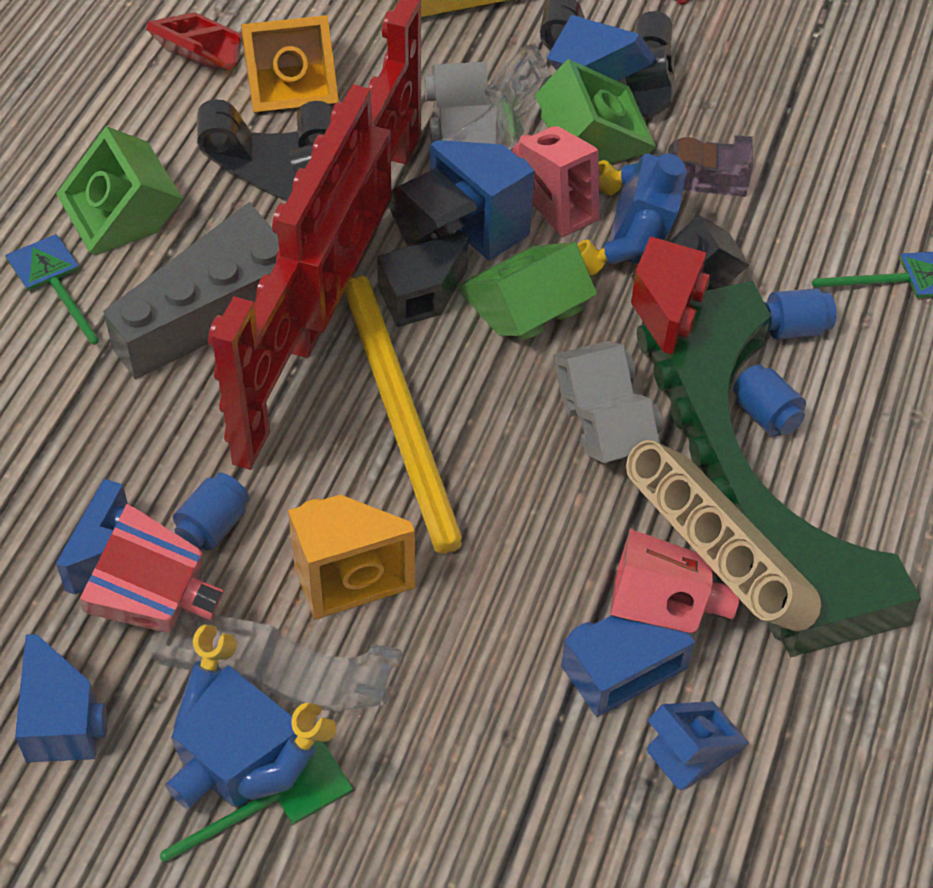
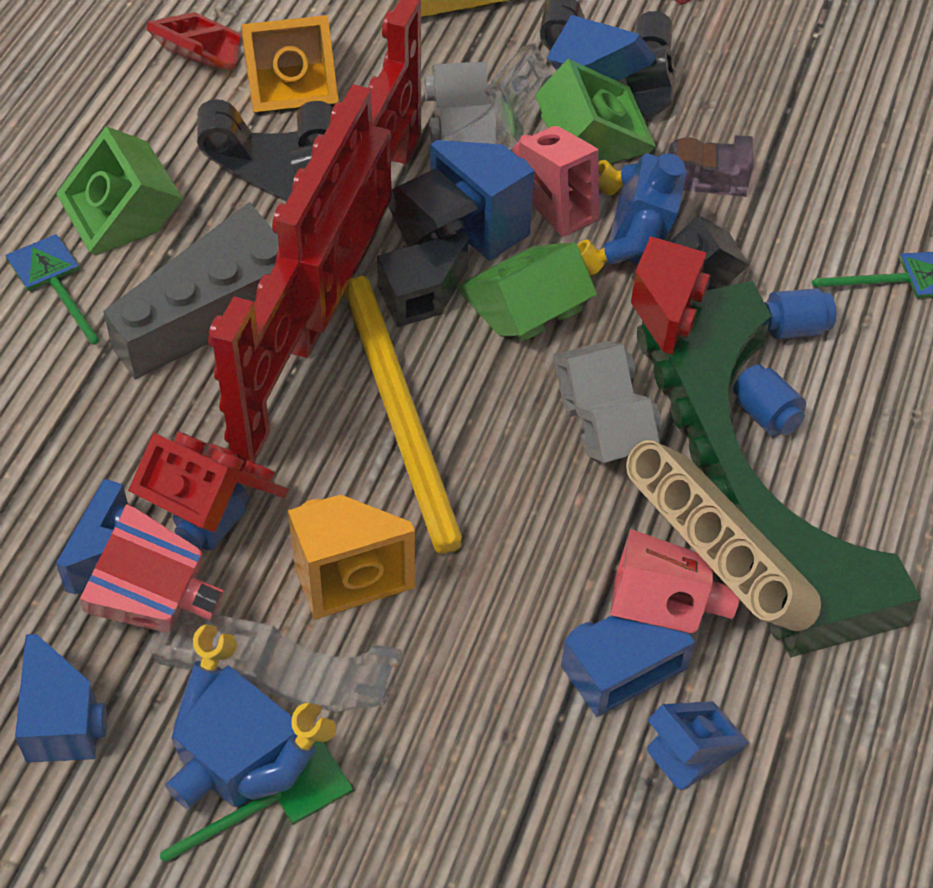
none -> red bracket [128,431,289,532]

